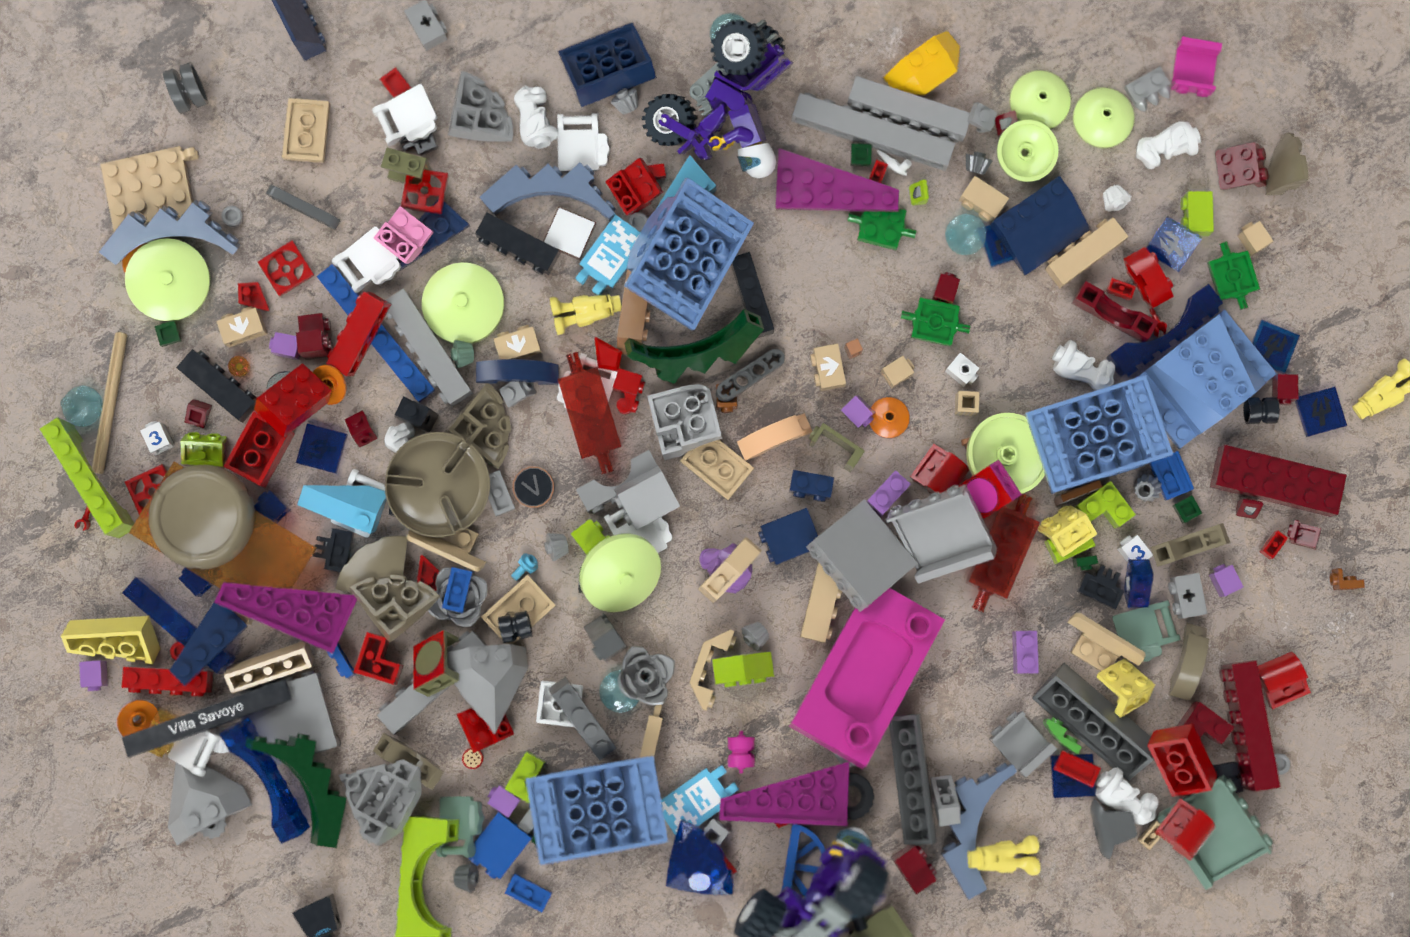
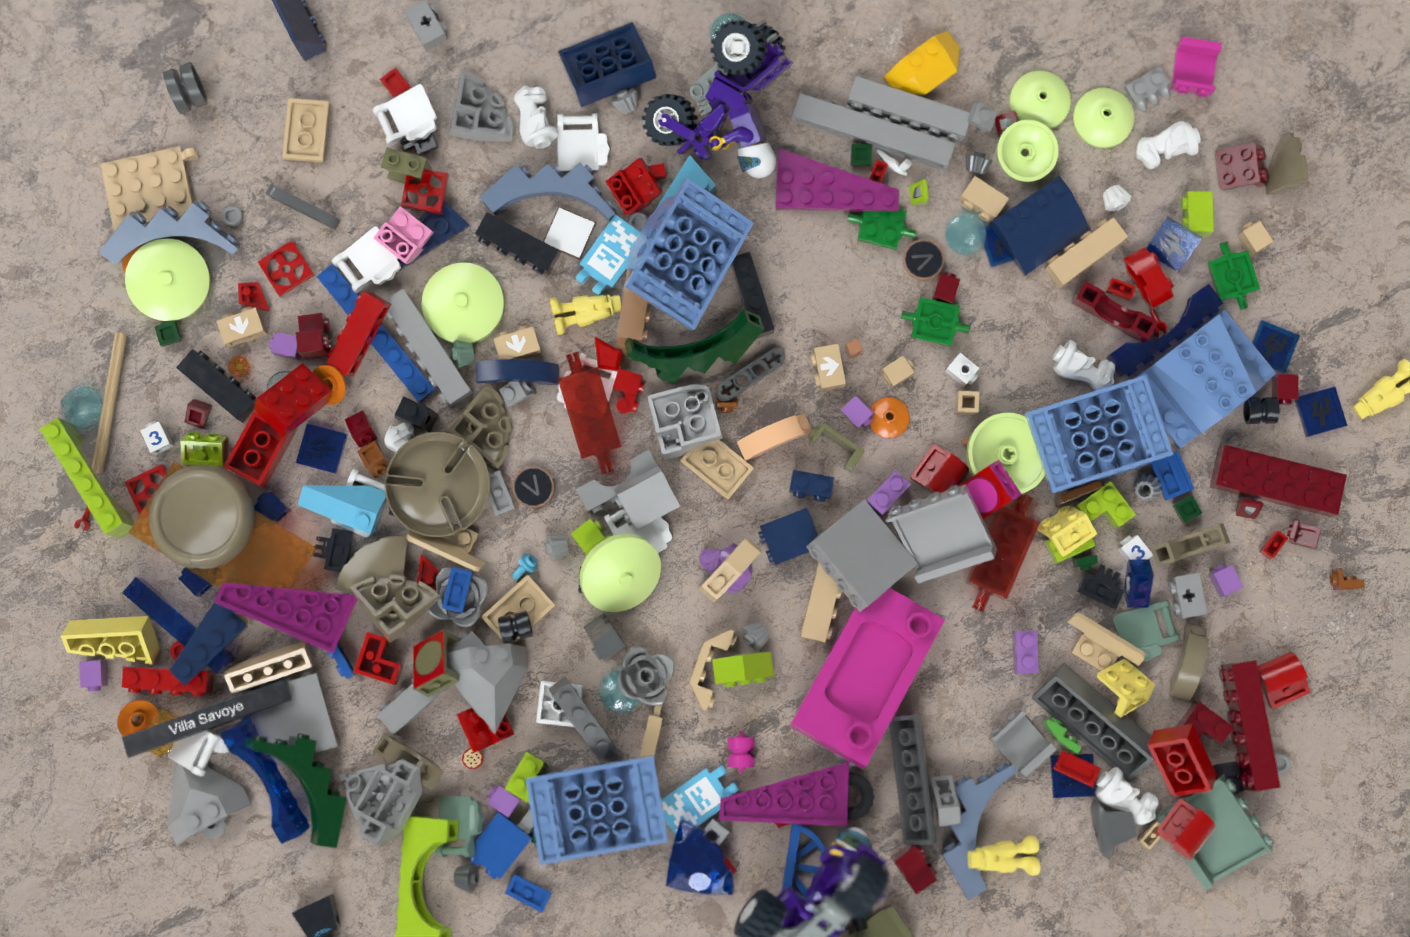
none -> dark orange bracket [357,440,389,478]
none -> black tile [903,239,944,281]

